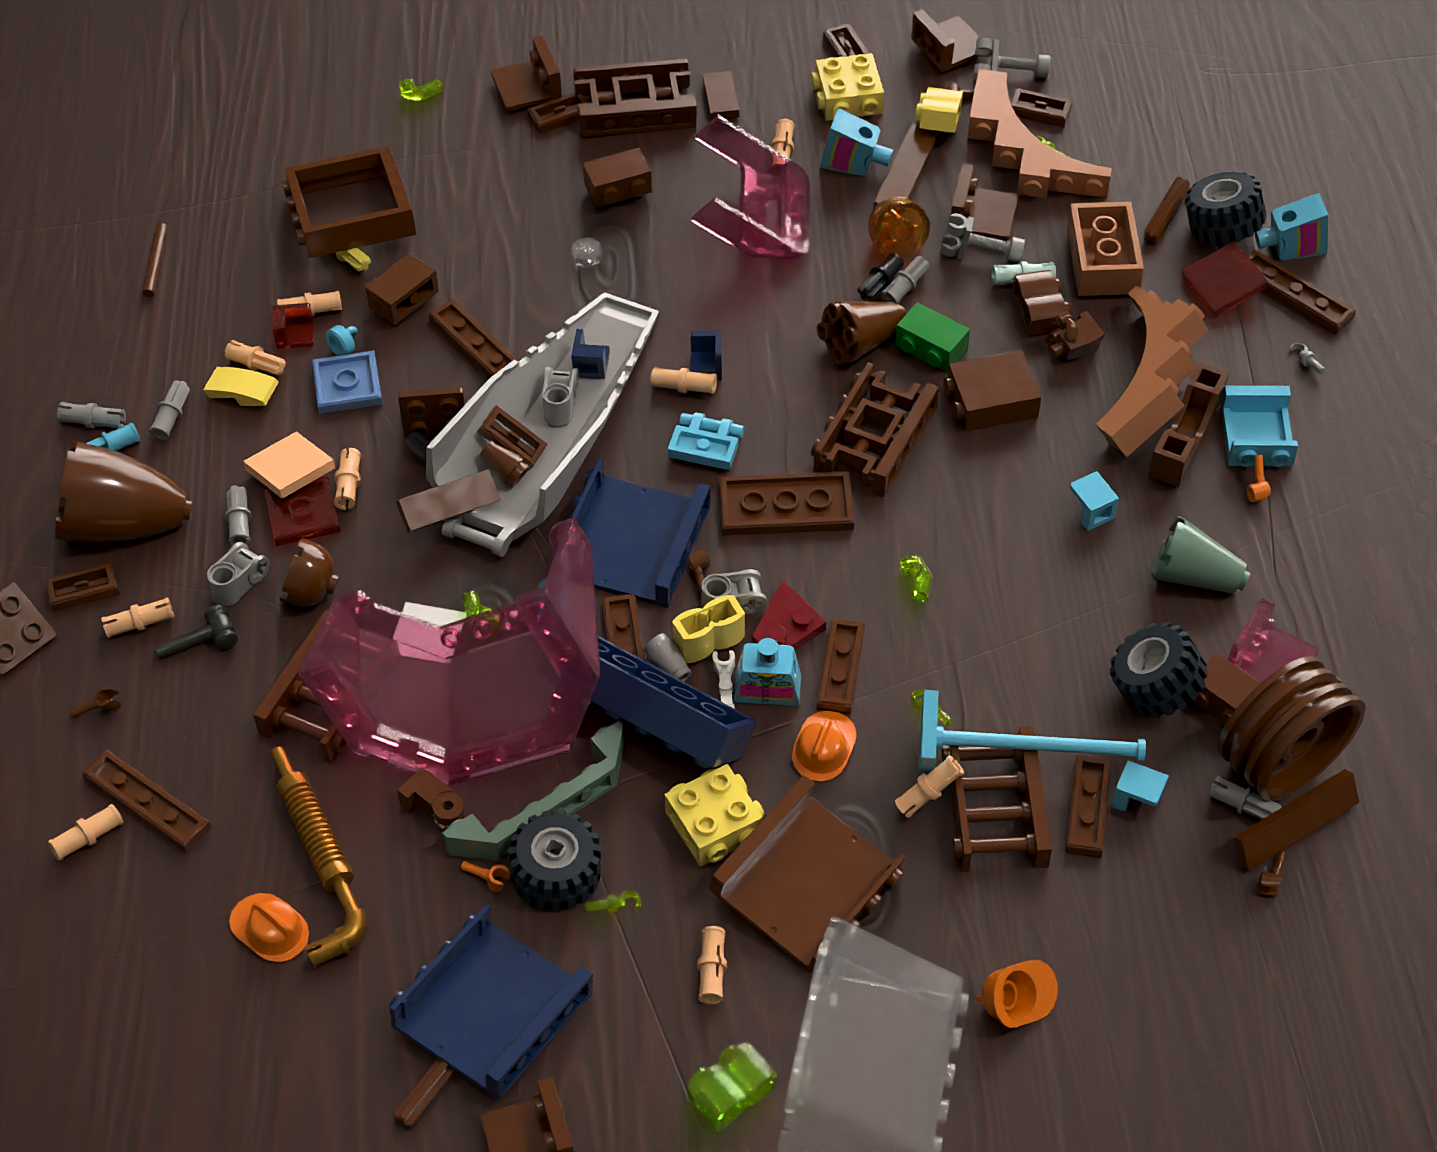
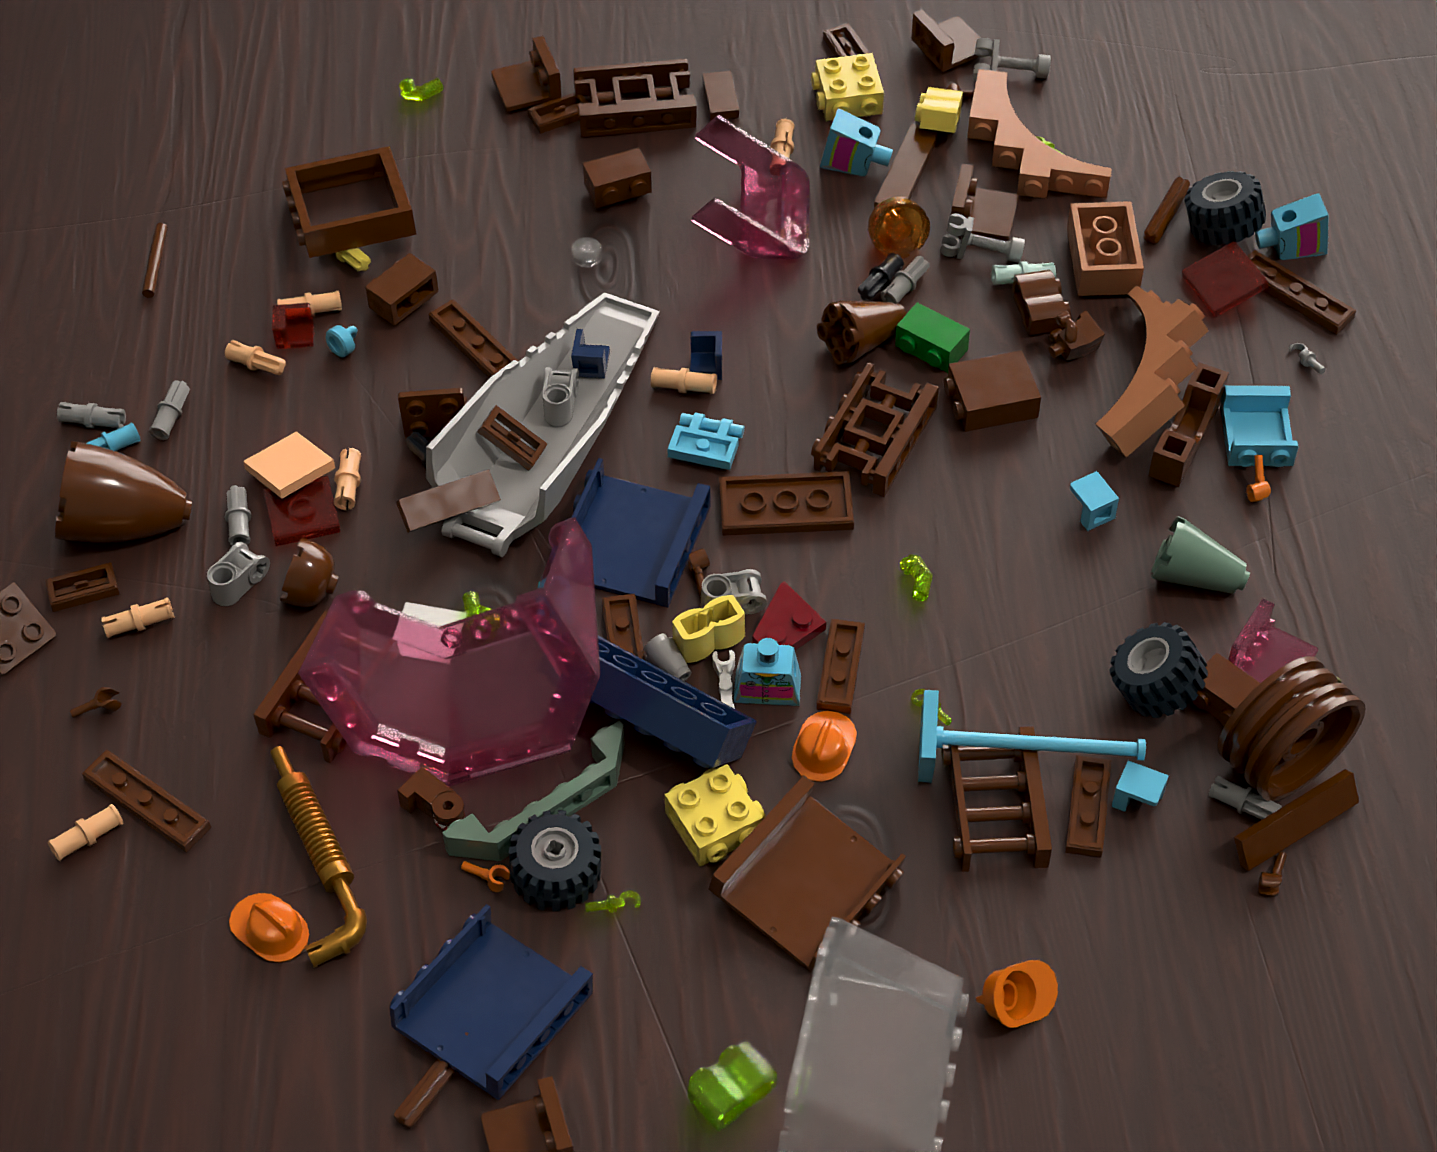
pearl dark grey piece [154,604,238,659] -> none
light yellow slope [203,367,279,406] -> none
medium blue tile [312,351,382,414] -> none
reddish brown cone [480,440,530,486] -> none
light nougat pin [697,926,727,1004] -> none
light nougat pin [895,755,964,818] -> none
reddish brown tile [1011,88,1072,127] -> none

